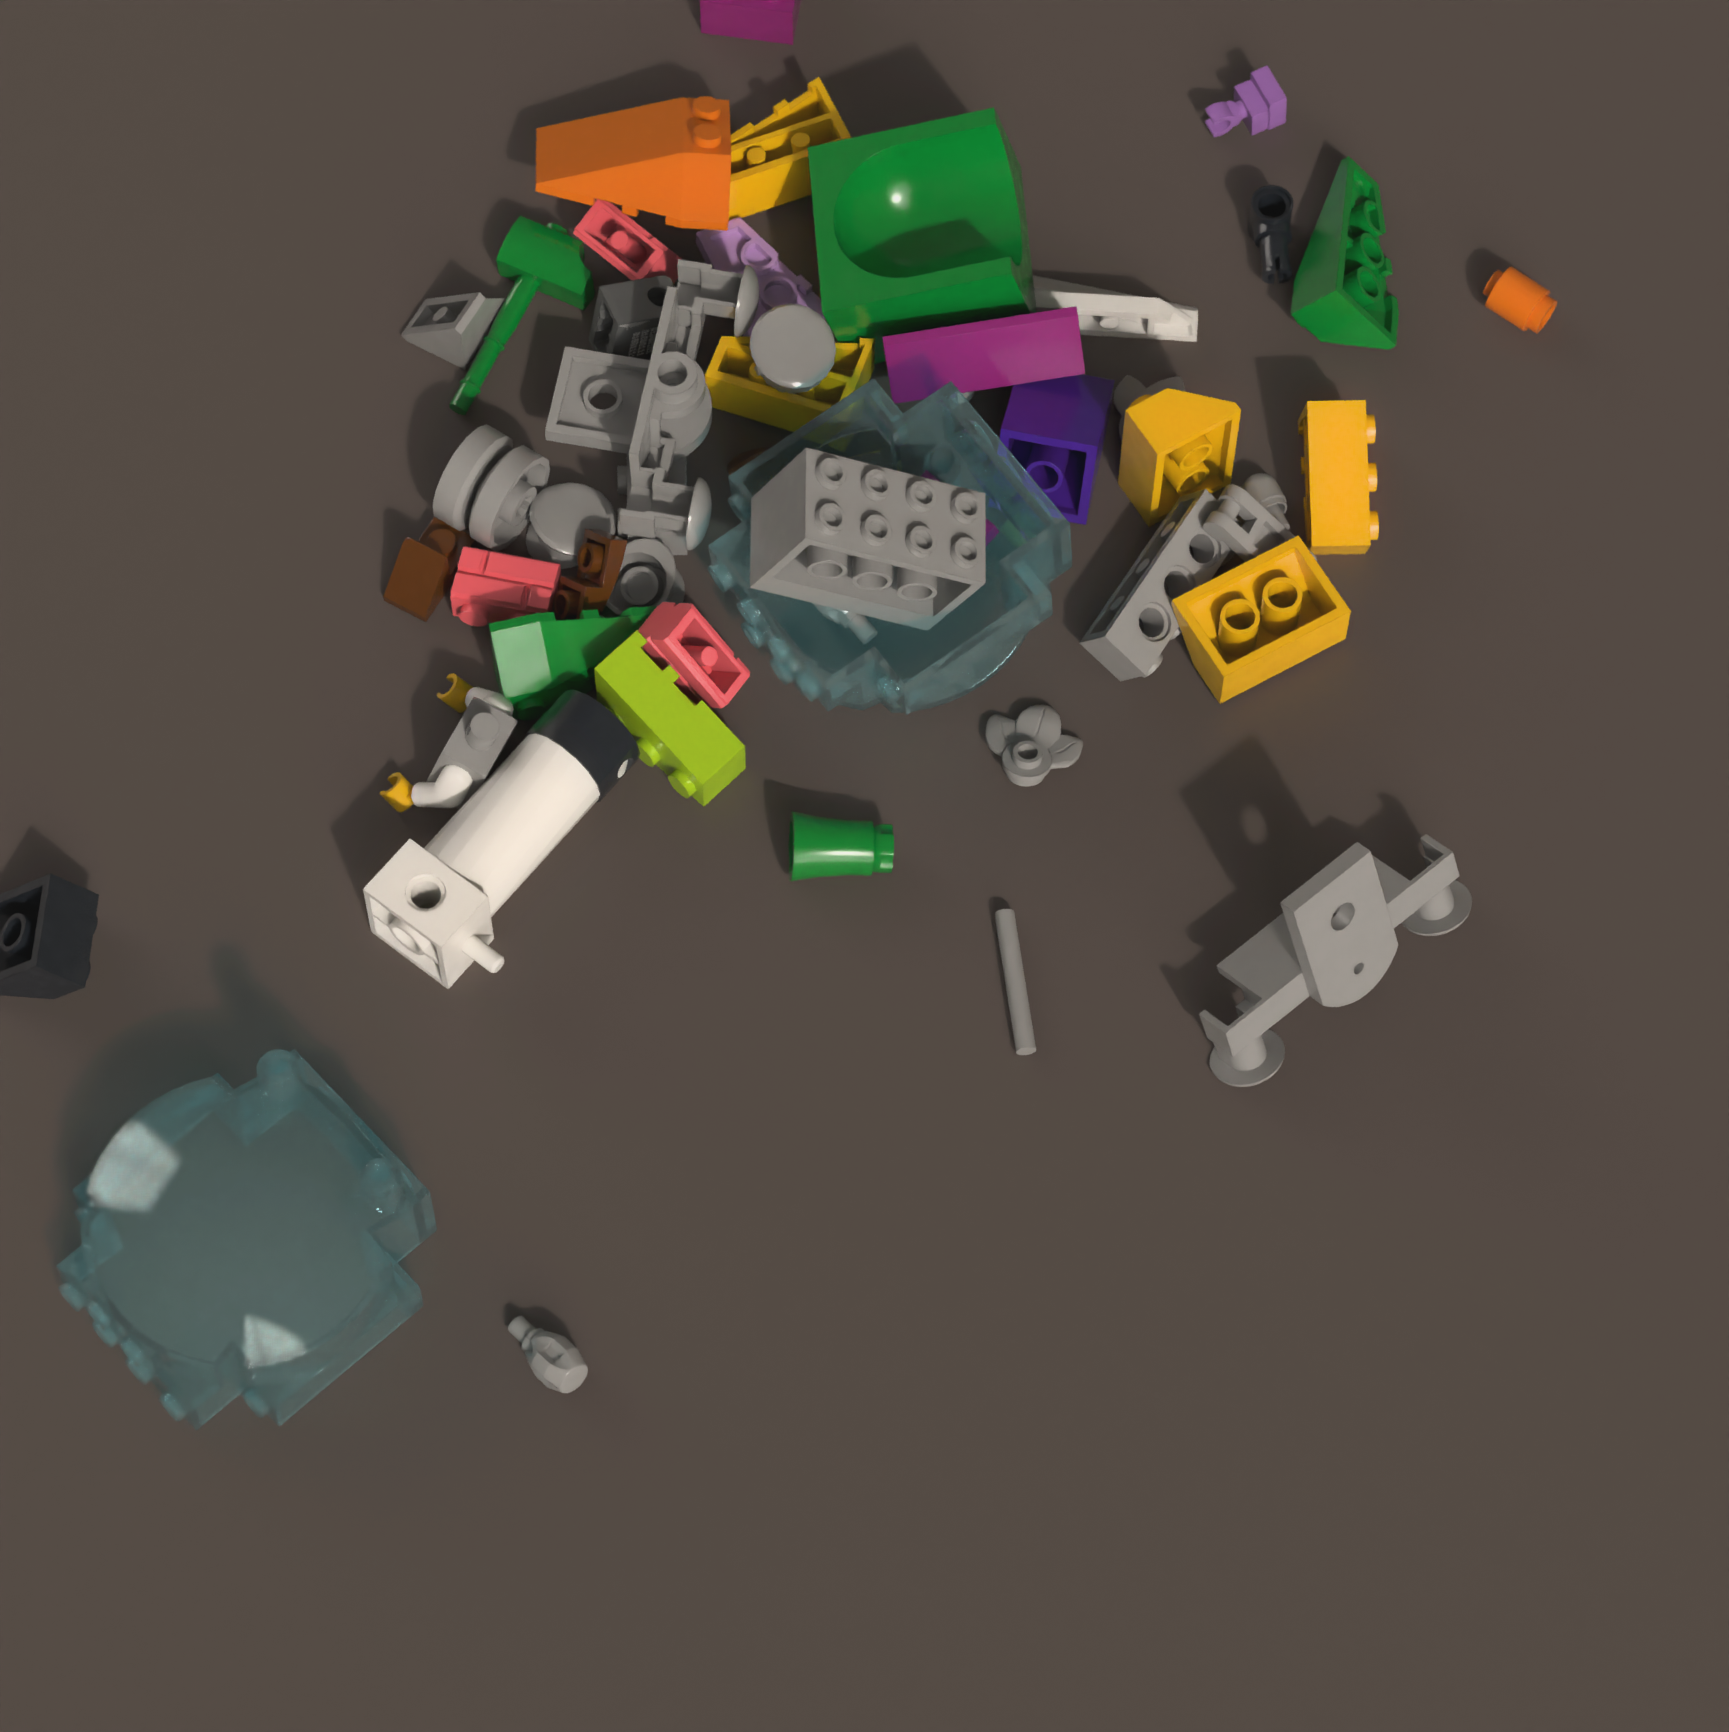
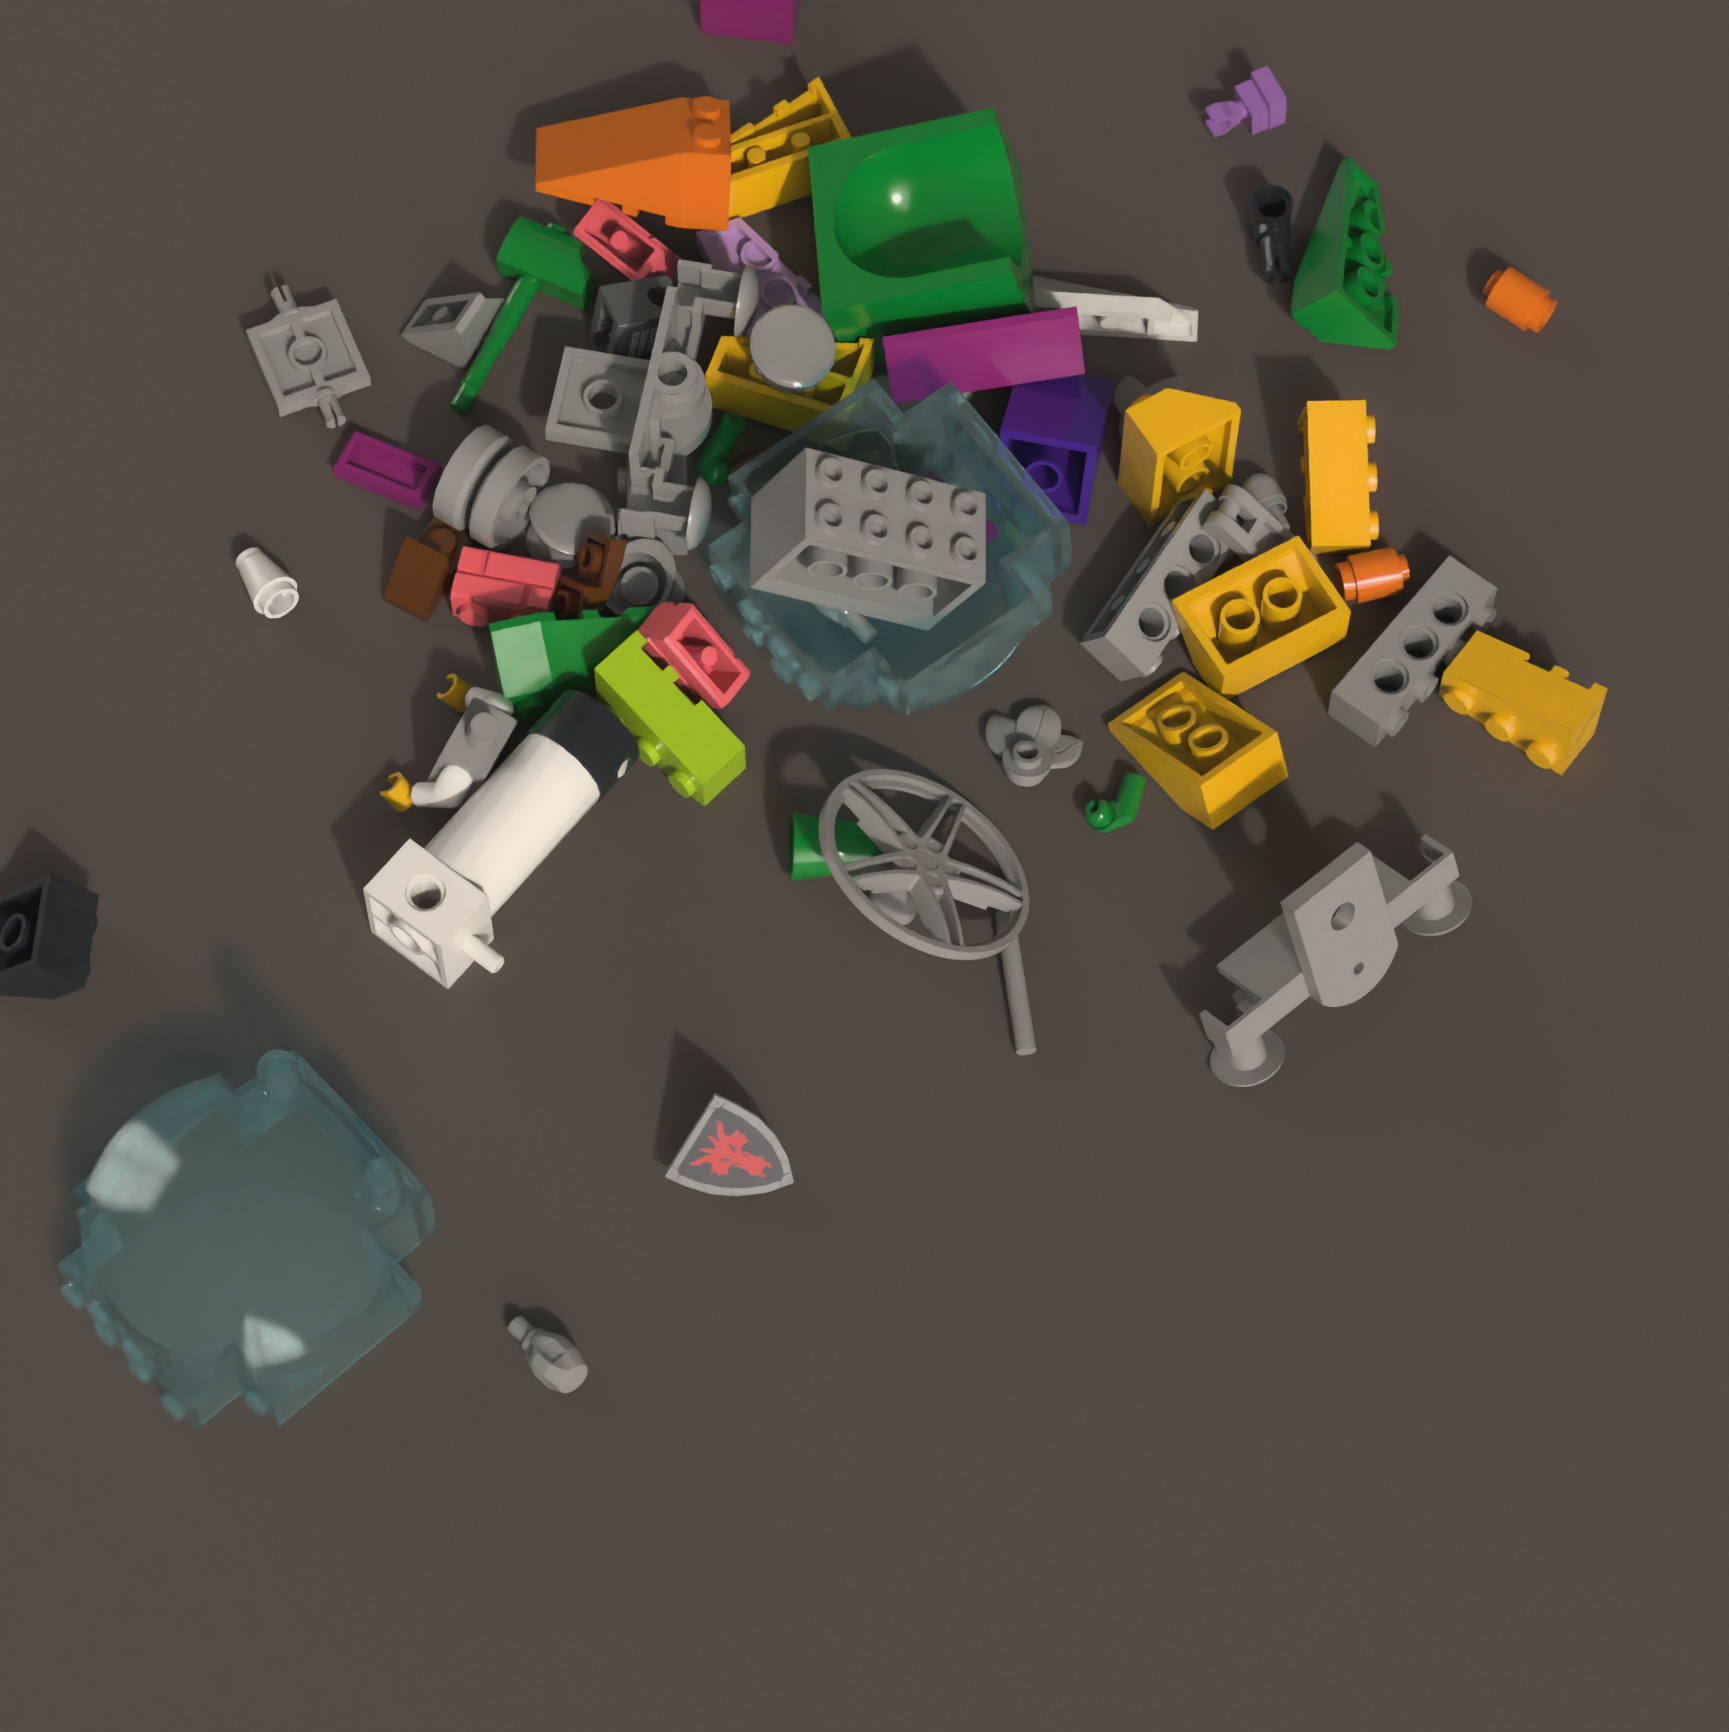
none -> white cone [236,547,299,618]
none -> light grey plate [246,285,371,428]
none -> magenta tile [333,430,443,511]
none -> shield [664,1093,794,1196]
none -> green arm [696,412,746,486]
none -> light grey wheel [818,769,1030,960]
none -> green arm [1084,773,1146,833]
none -> yellow slope [1108,671,1288,830]
none -> light grey brick [1327,555,1498,747]
none -> orange brick [1334,546,1410,604]
none -> yellow wedge [1438,630,1608,776]

